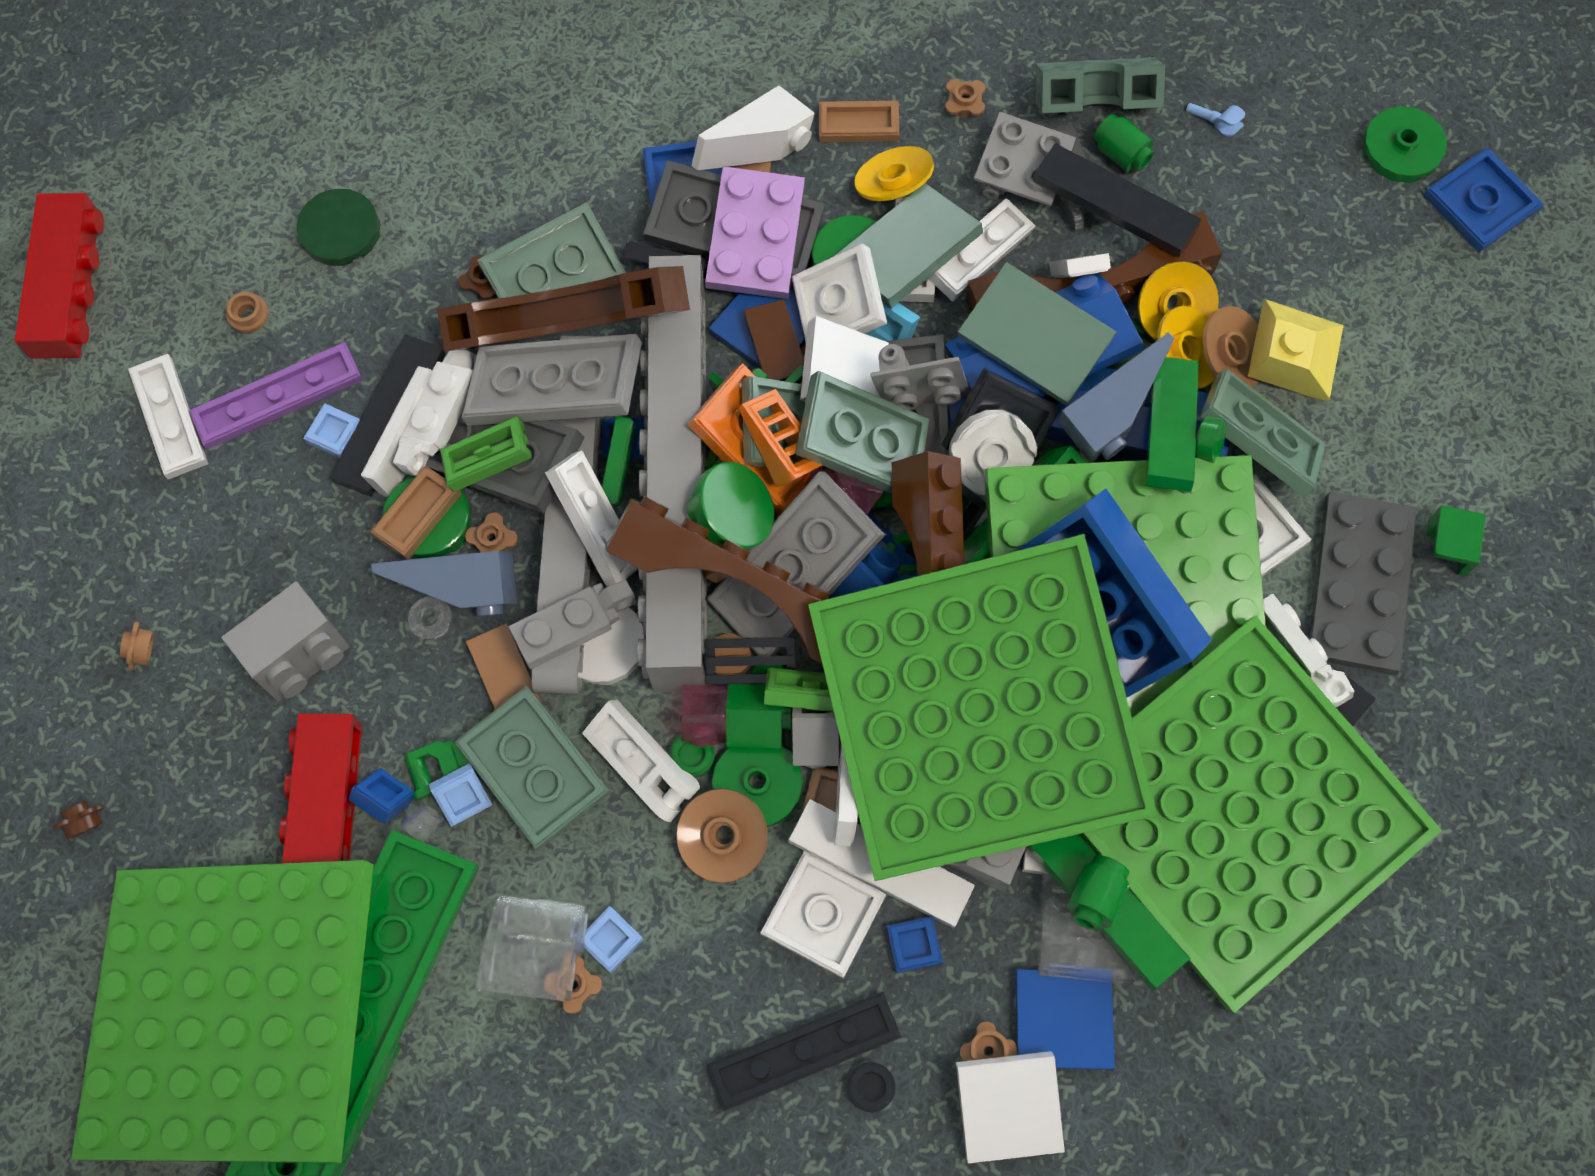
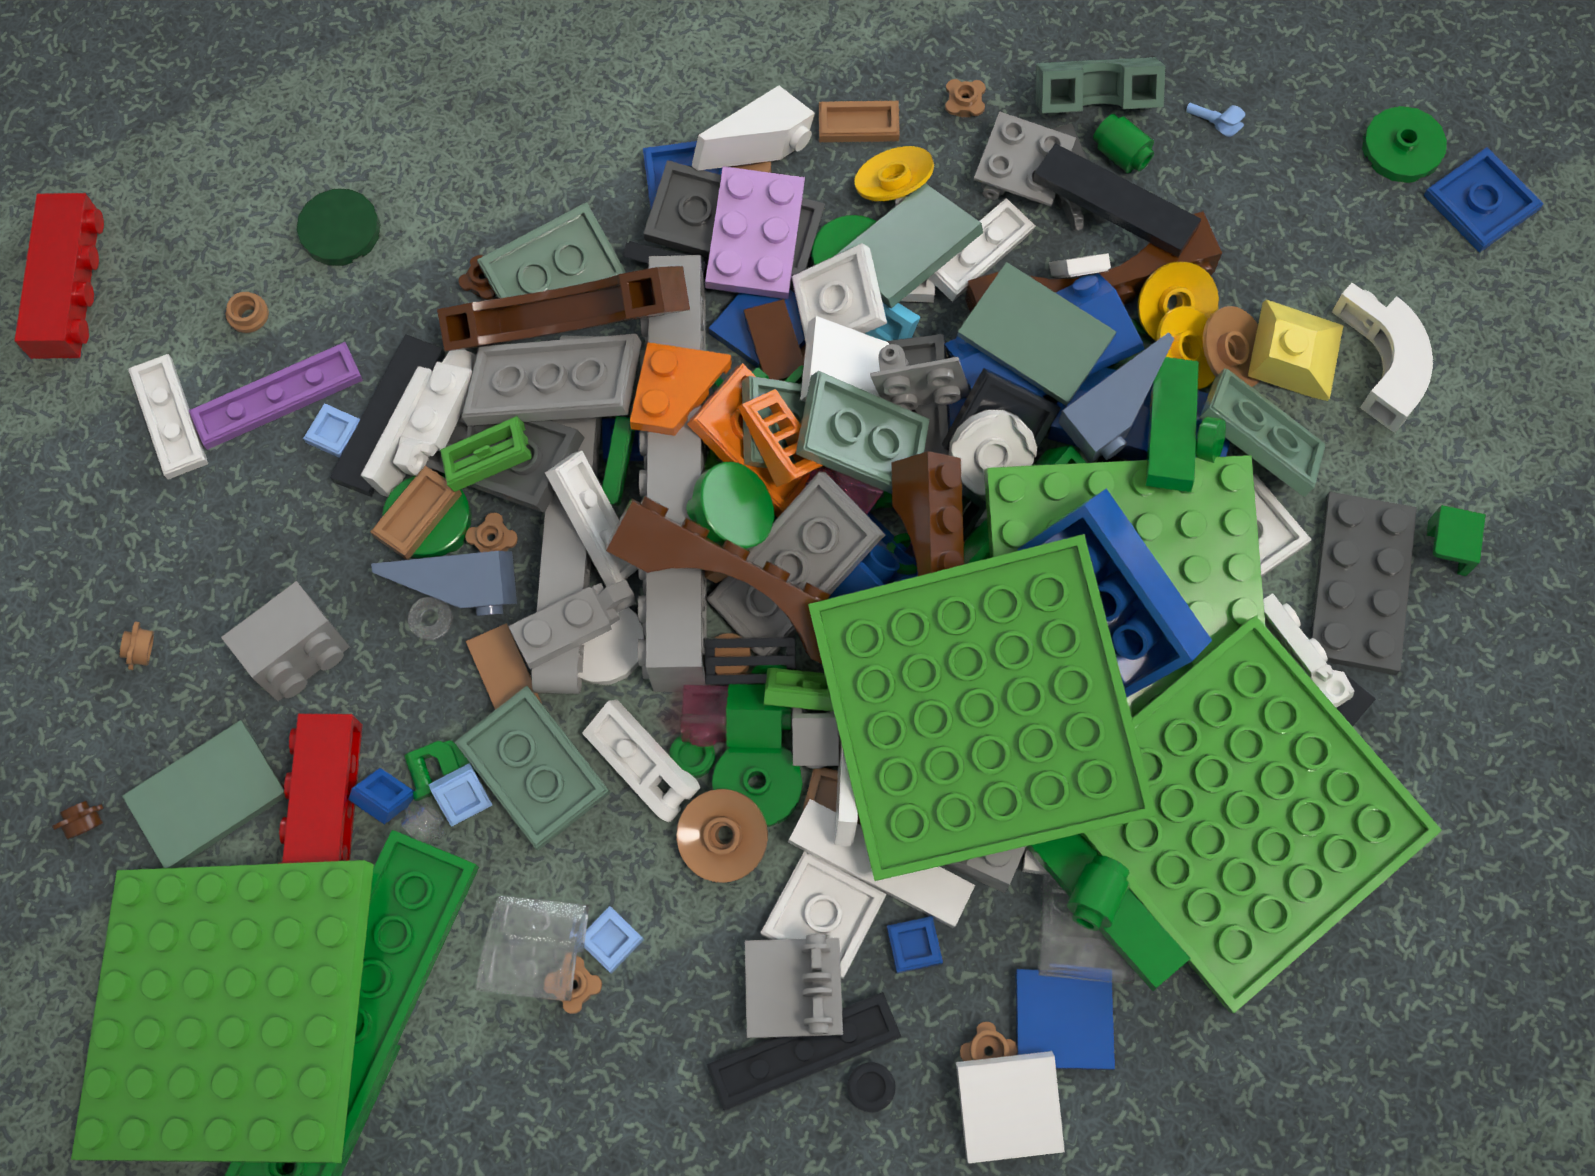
none -> sand green tile [122,720,286,868]
none -> orange wing [630,342,732,436]
none -> light grey hinge [745,934,843,1038]
none -> white arch [1332,283,1433,433]

